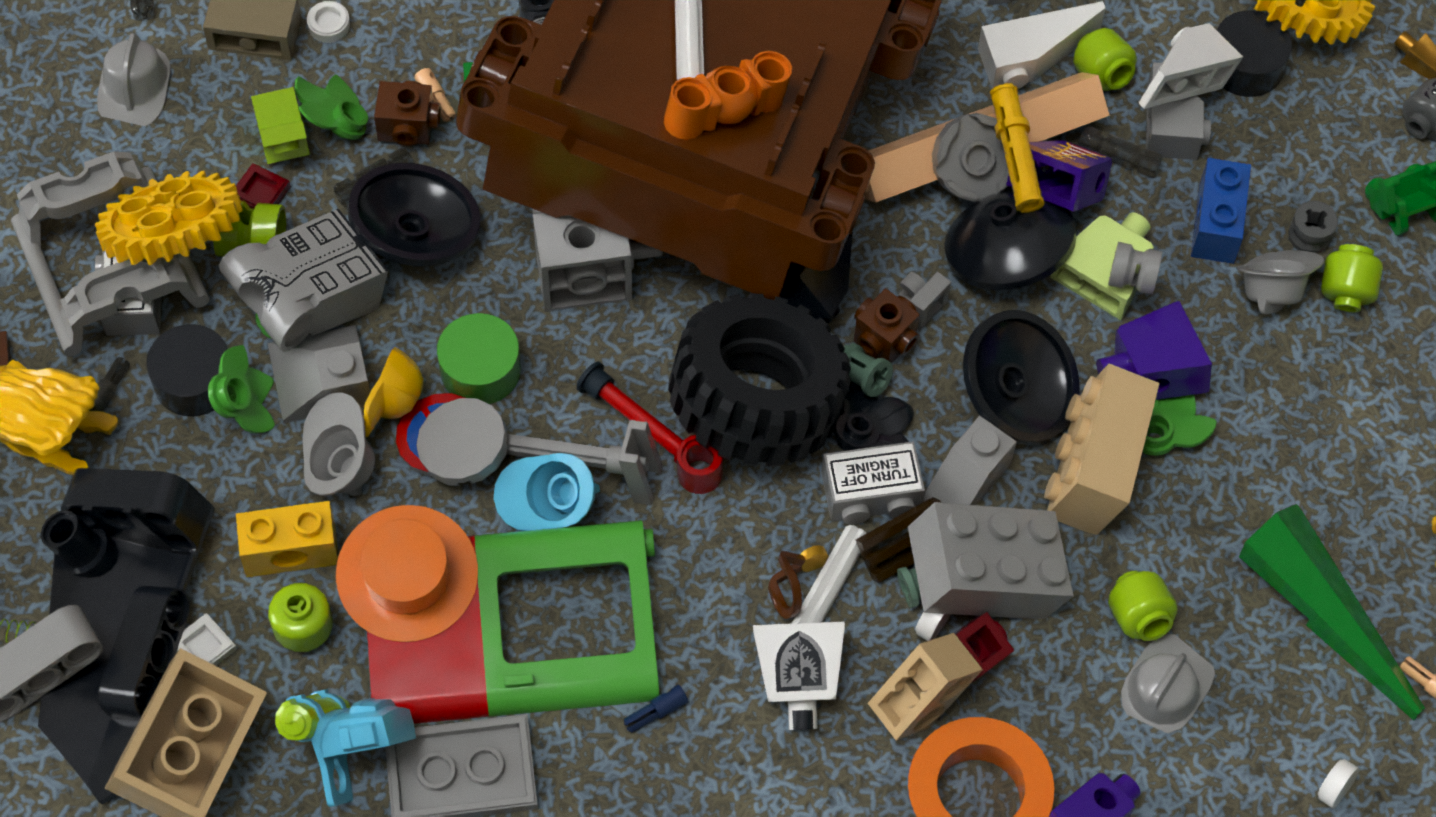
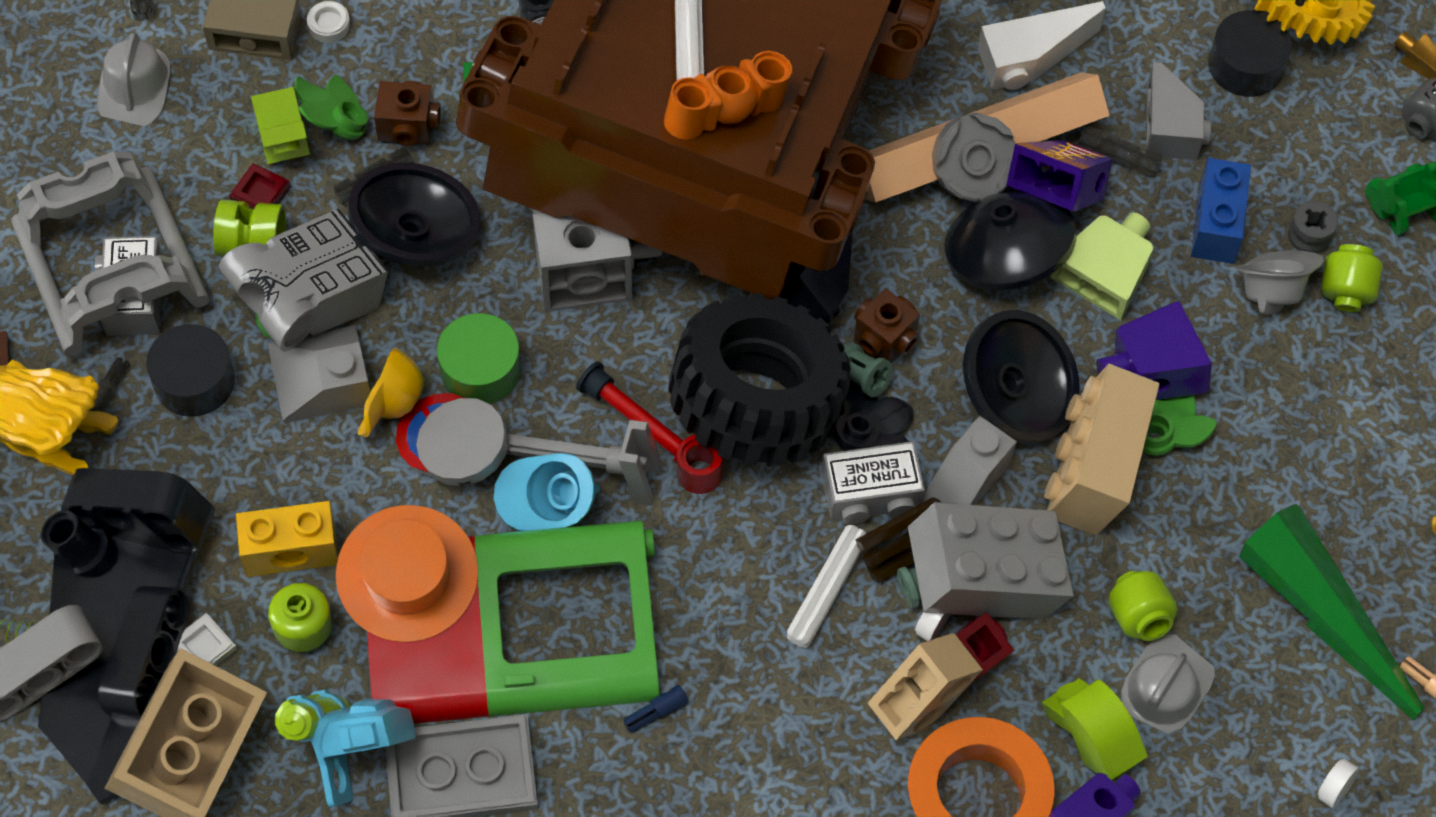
yellow gear [95,171,243,265] -> none
bright green plate [208,345,275,434] -> none
light grey piece [302,392,376,496] -> none
light nougat pin [414,68,456,122] -> none
torso [753,622,845,730] -> none
reddish brown piece [768,545,829,619] -> none
light grey tile [898,271,951,331] -> none
yellow pin [990,83,1044,213] -> none
lime head [1073,28,1137,92] -> none
light grey wheel [1108,242,1163,295] -> none
white slope [1139,23,1243,109] -> none
none -> lime brick [1041,678,1148,780]

